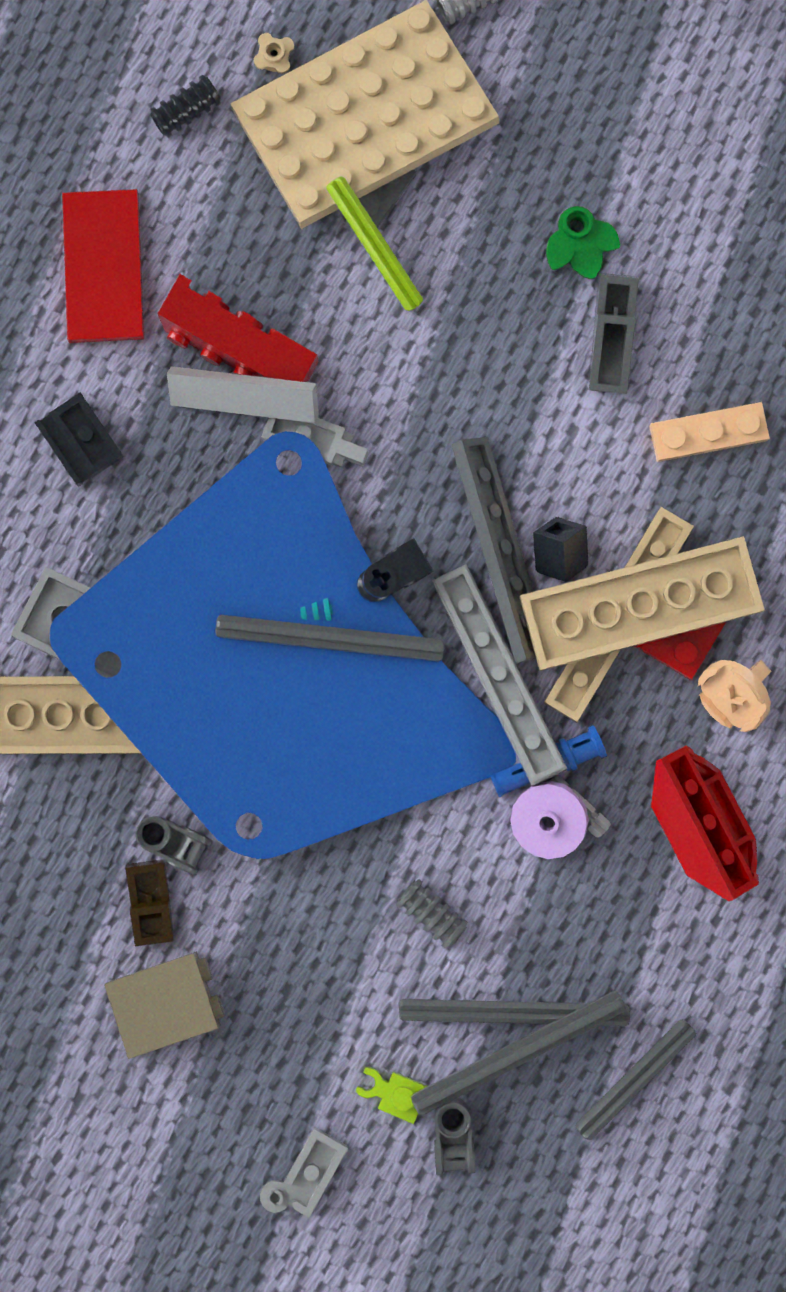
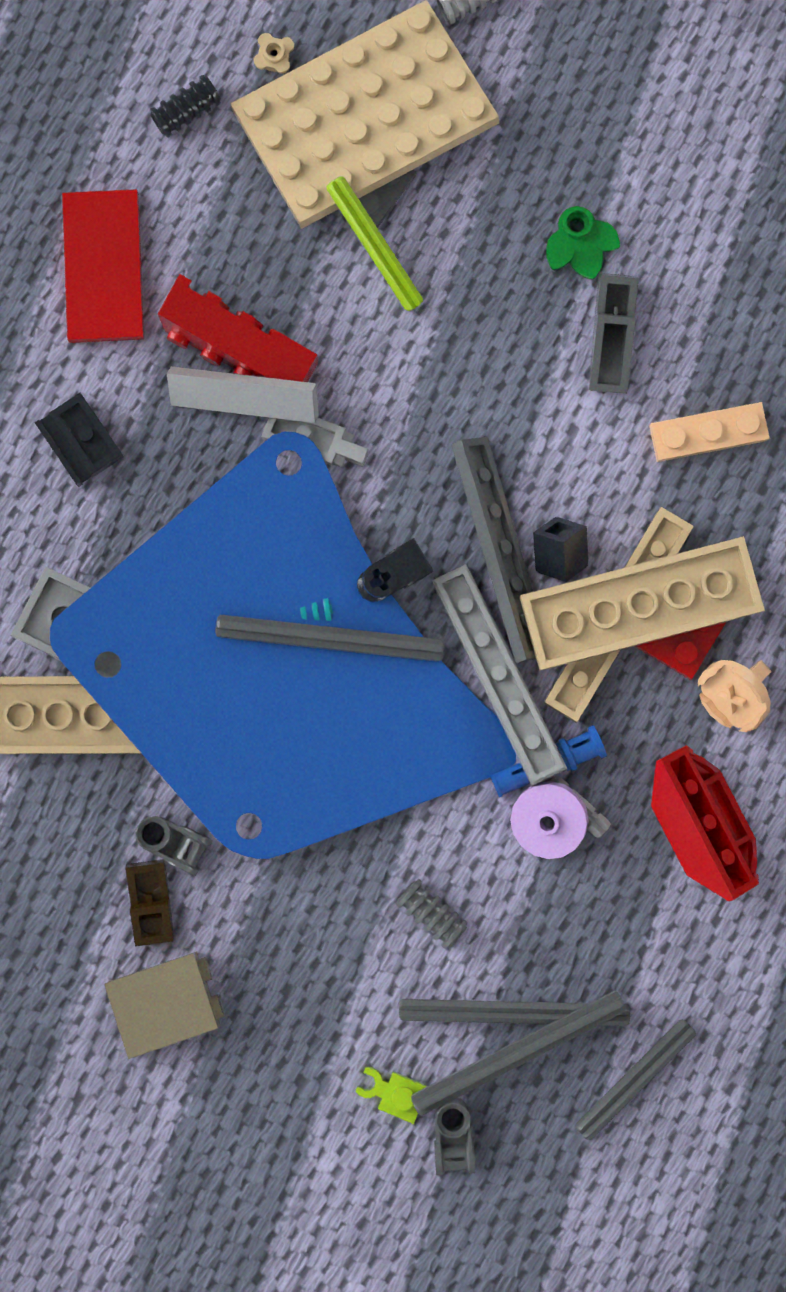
light grey hinge [260,1127,348,1218] -> none

